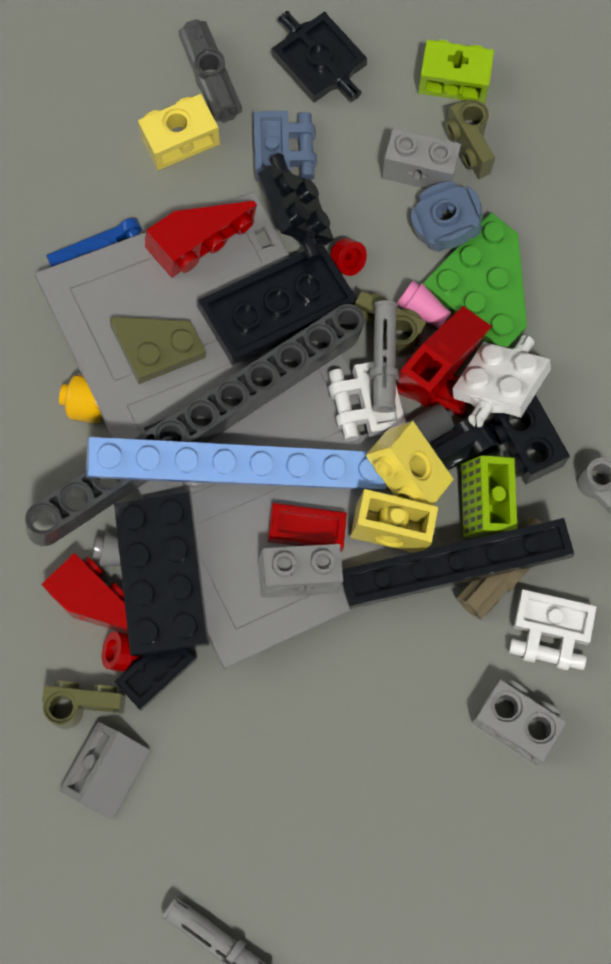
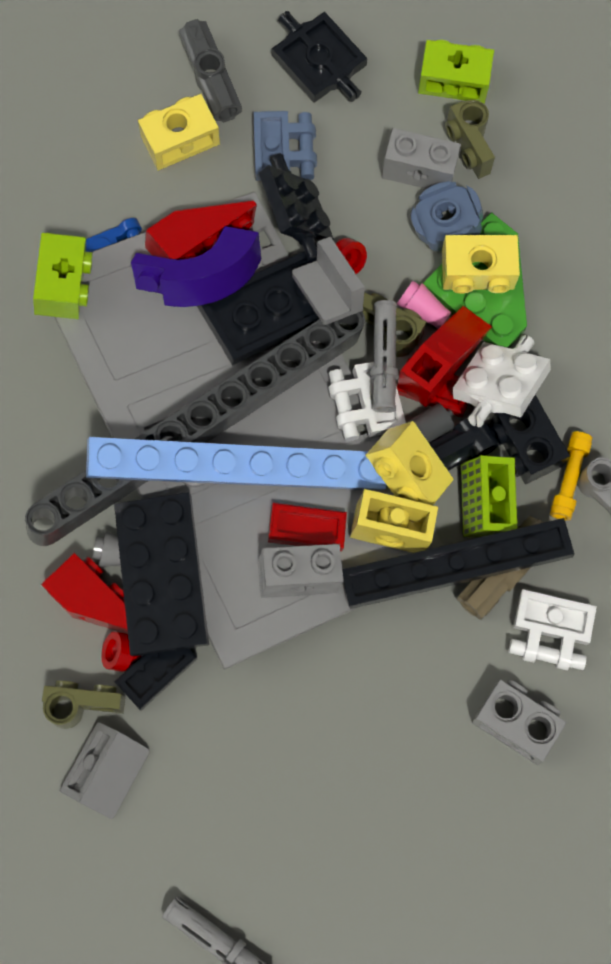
yellow head [59,374,103,424] -> none
olive wing [110,317,206,384] -> none
none -> lime brick [33,233,93,319]
none -> dark purple arch [131,226,262,307]
none -> light grey panel [292,237,365,325]
none -> light yellow brick [442,235,520,294]
none -> yellow bar [550,431,593,521]

